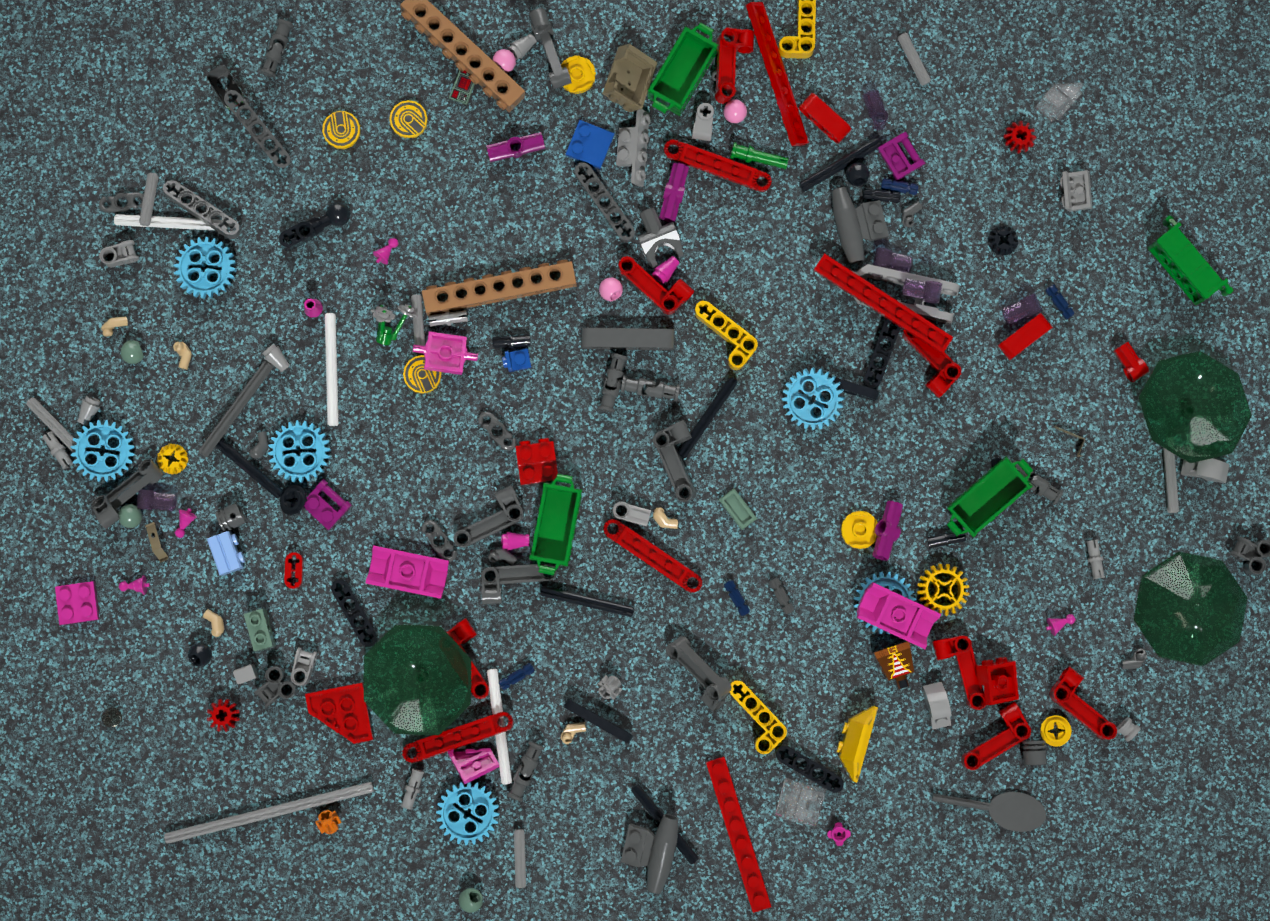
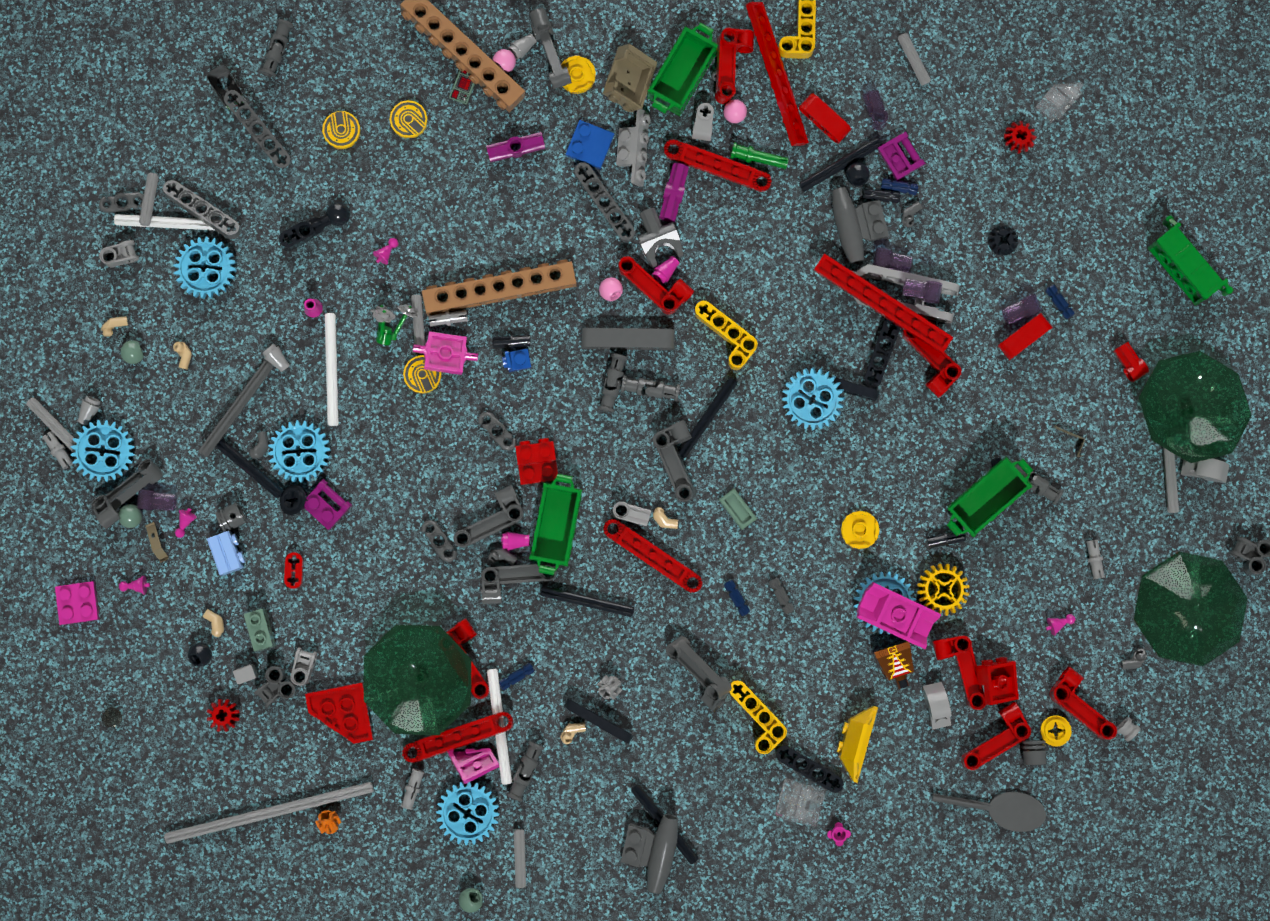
yellow gear [157,444,188,474] -> none
black beam [331,579,378,647] -> none
dark pink piece [365,545,449,599] -> none
red plate [706,756,771,913] -> none
magenta piece [872,501,903,561] -> none
light grey bracket [1060,170,1092,212] -> none

